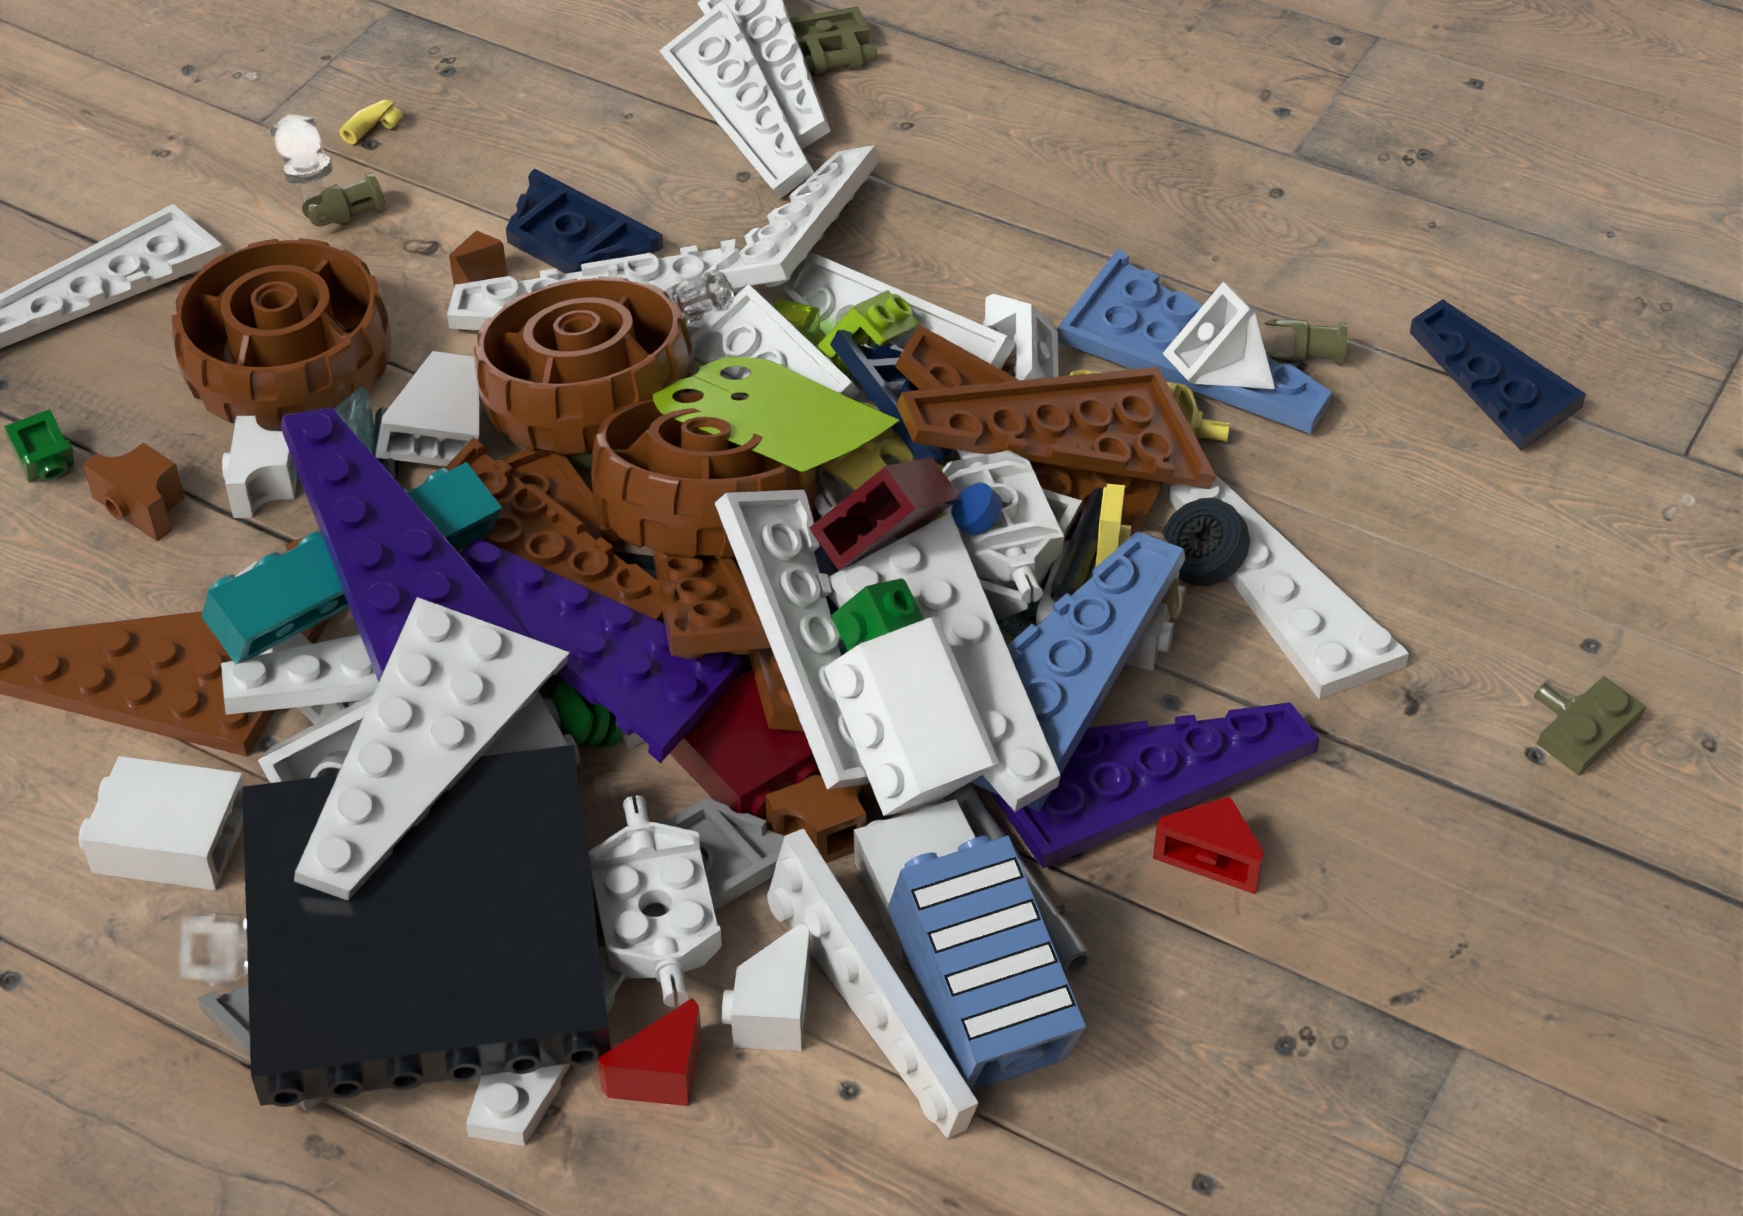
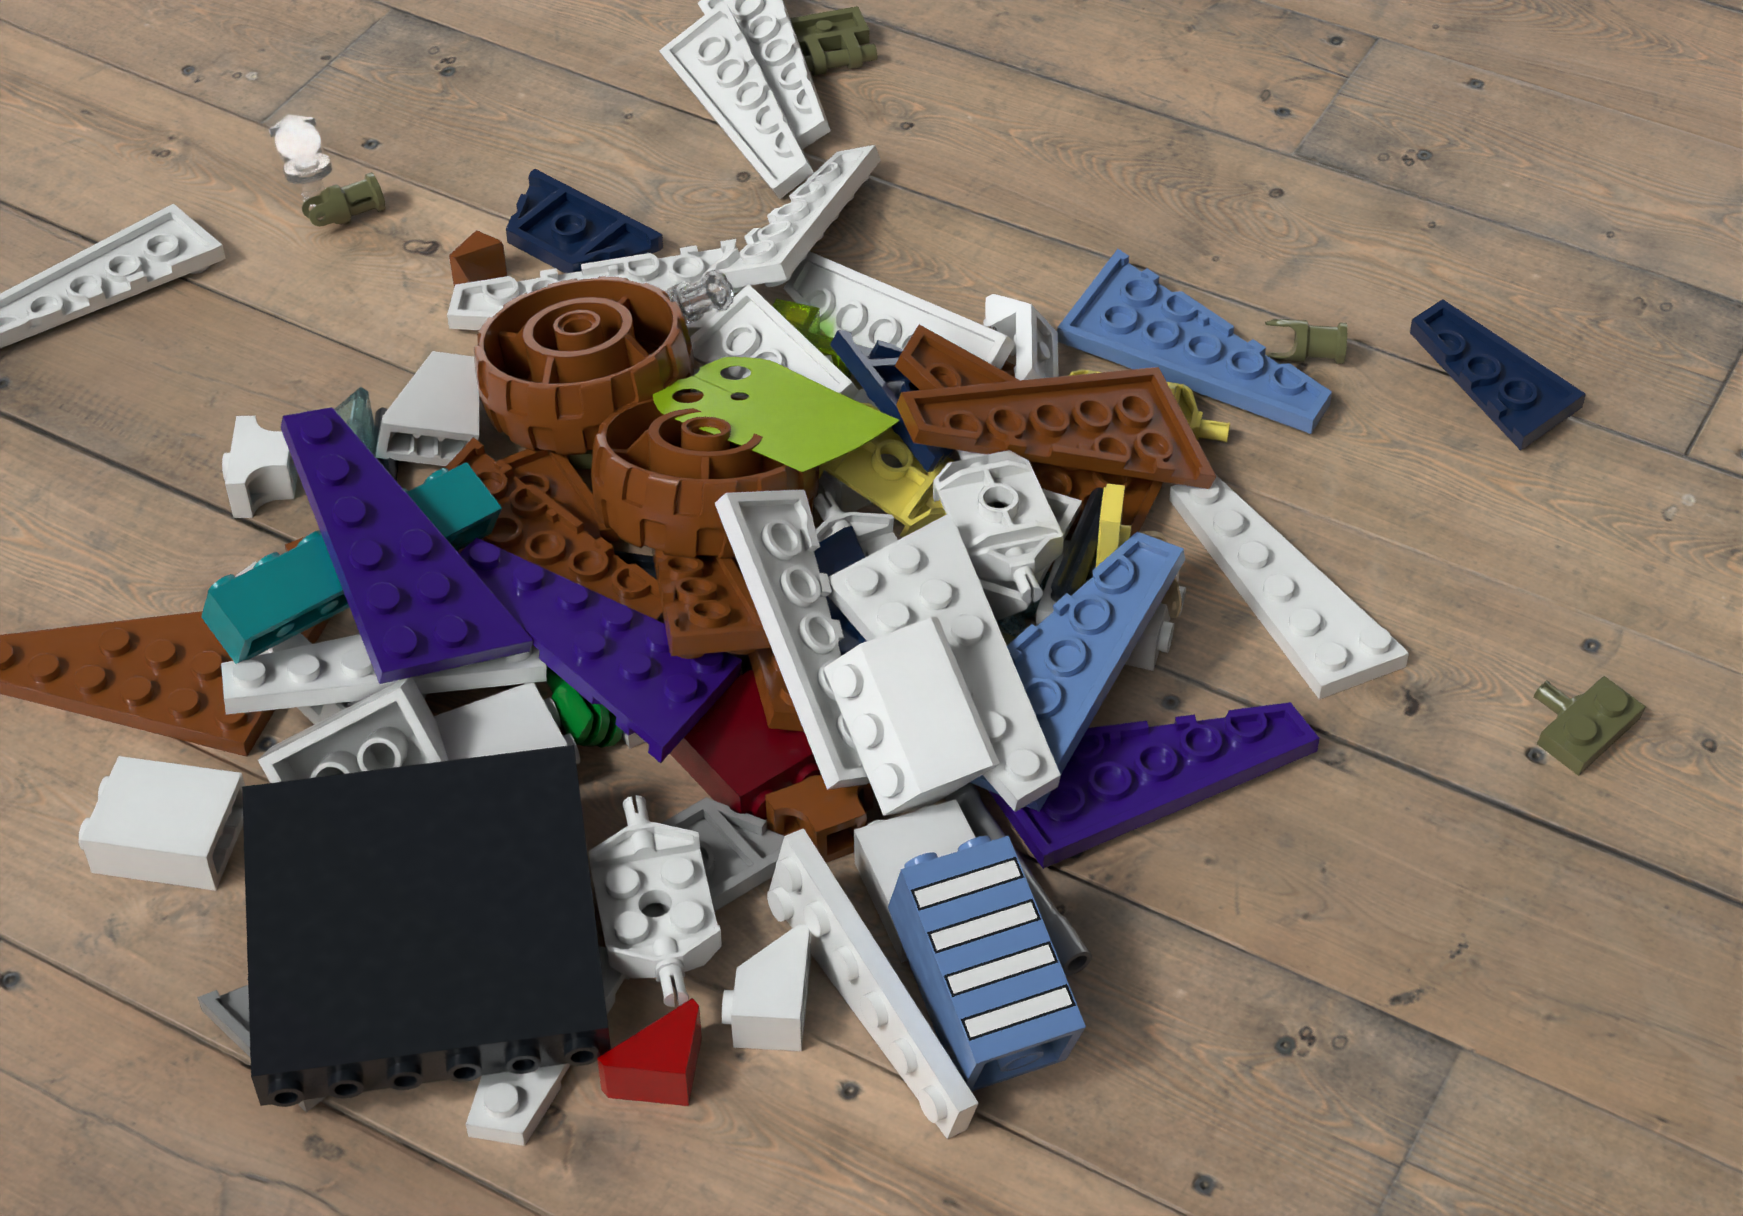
green bracket [4,409,74,482] -> none
dark orange brick [83,443,185,541] -> none
dark orange wheel [172,238,391,430] -> none
clear brick [179,912,248,987] -> none
white wing [294,597,570,901] -> none
light yellow arm [339,99,403,145] -> none
dark red brick [809,457,961,570] -> none
lime bracket [818,290,919,359] -> none
green bracket [831,578,924,651] -> none
blue tile [951,482,1002,535] -> none
red slope [1153,796,1264,894] -> none
black bush [1162,498,1250,586] -> none
white slope [1163,282,1275,389] -> none

